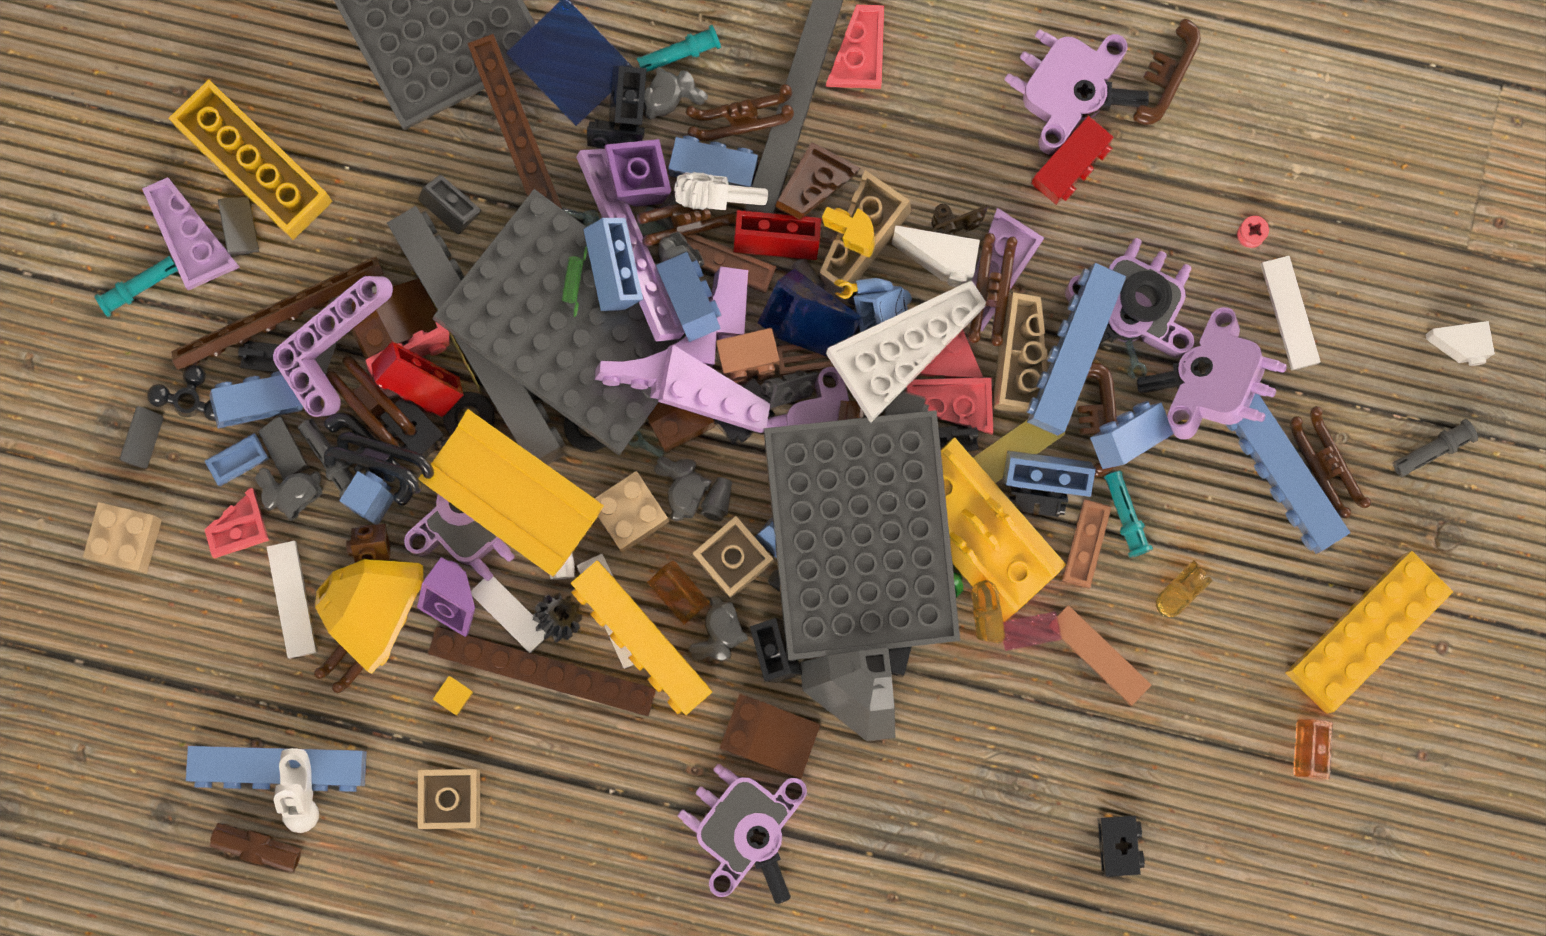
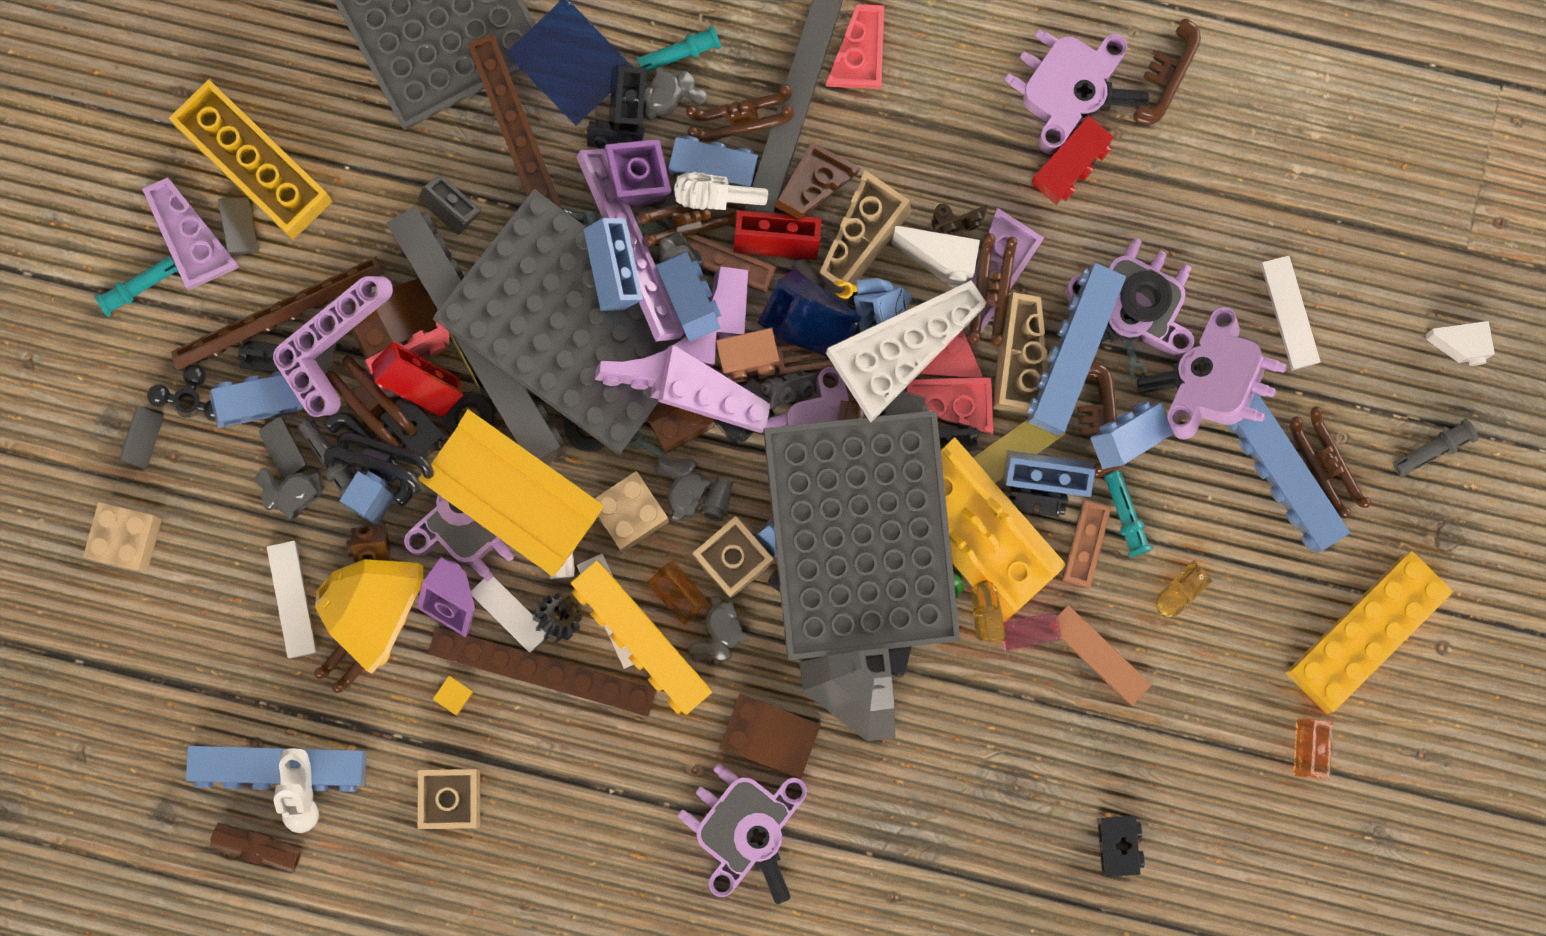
coral wing [204,488,269,559] -> none
medium blue tile [205,433,269,487] -> none
bright green piece [562,246,587,317] -> none
black brick [750,618,802,683] -> none
yellow brick [822,207,875,258] -> none
coral wheel [1237,216,1269,248] -> none

